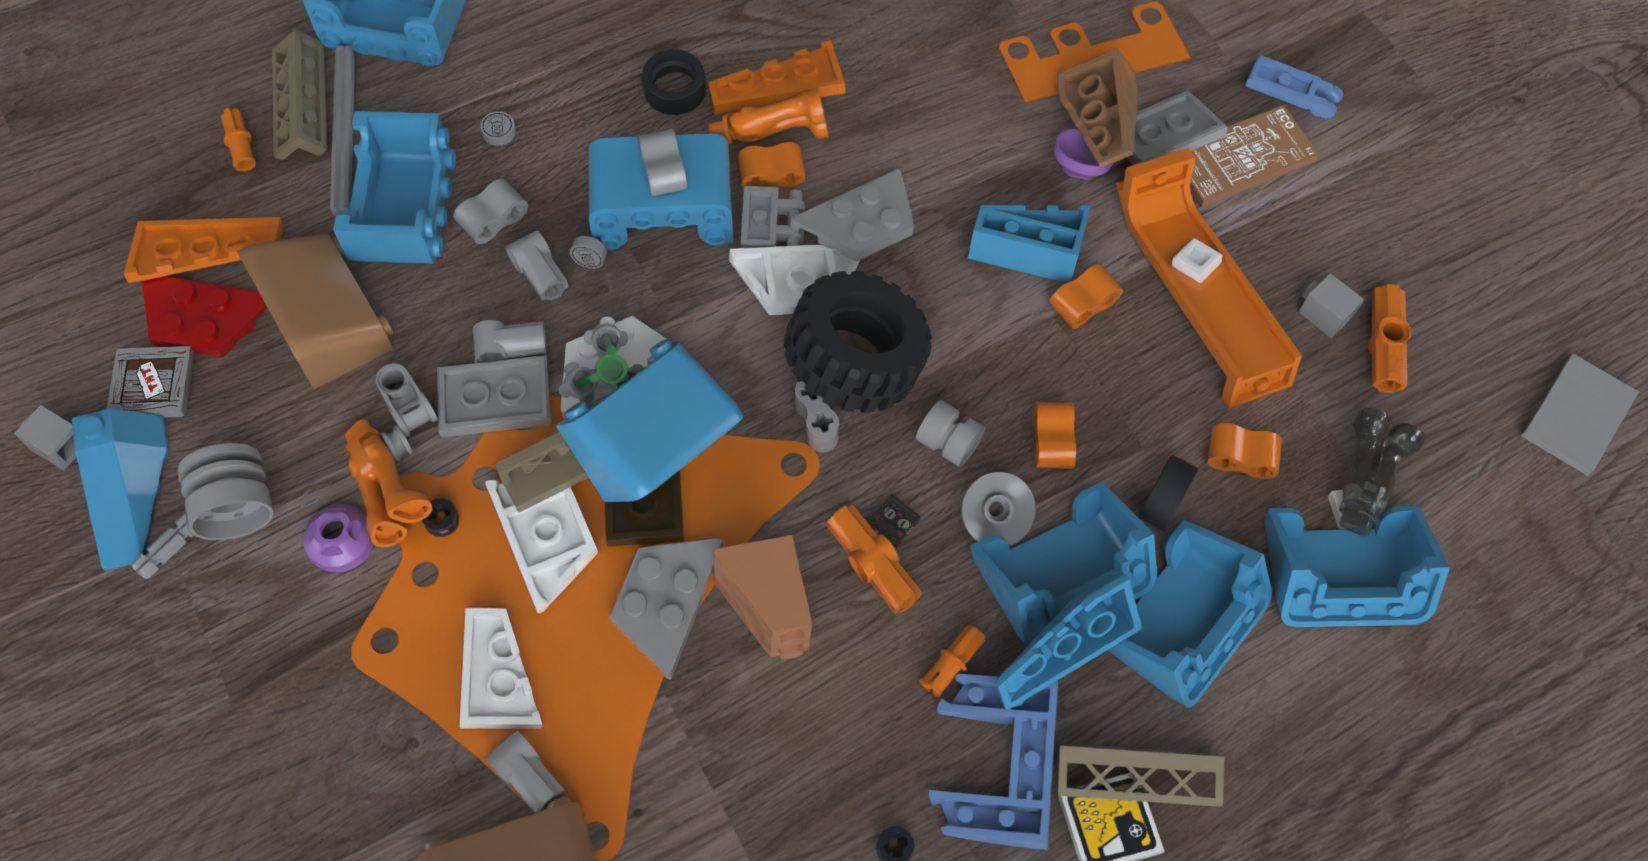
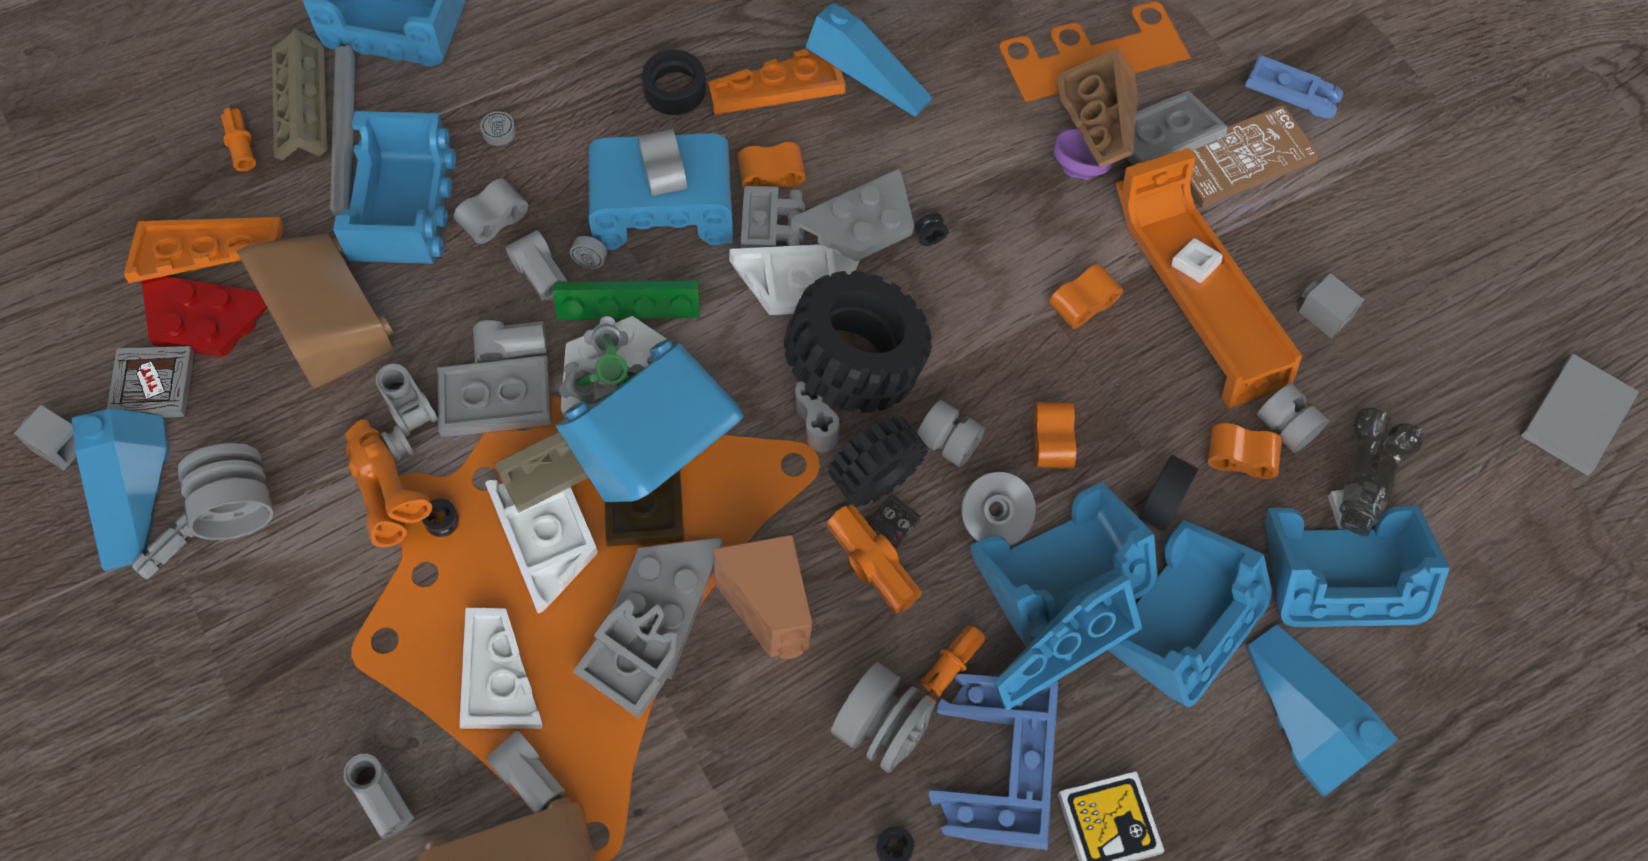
medium lavender piece [303,504,374,573] -> none
orange piece [708,87,829,144] -> none
dark azure wedge [968,205,1091,283] -> none
dark tan fence [1054,743,1225,807] -> none
orange piece [1367,284,1411,393] -> none
none -> light grey piece [343,754,415,839]
none -> green plate [553,280,700,320]
none -> light grey plate [573,599,677,719]
none -> dark azure wedge [805,3,932,117]
none -> black tyre [828,415,928,507]
none -> light grey wheel [831,662,936,773]
none -> black bush [914,213,949,246]
none -> dark azure wedge [1246,624,1398,797]
none -> light grey wheel [1257,383,1330,453]

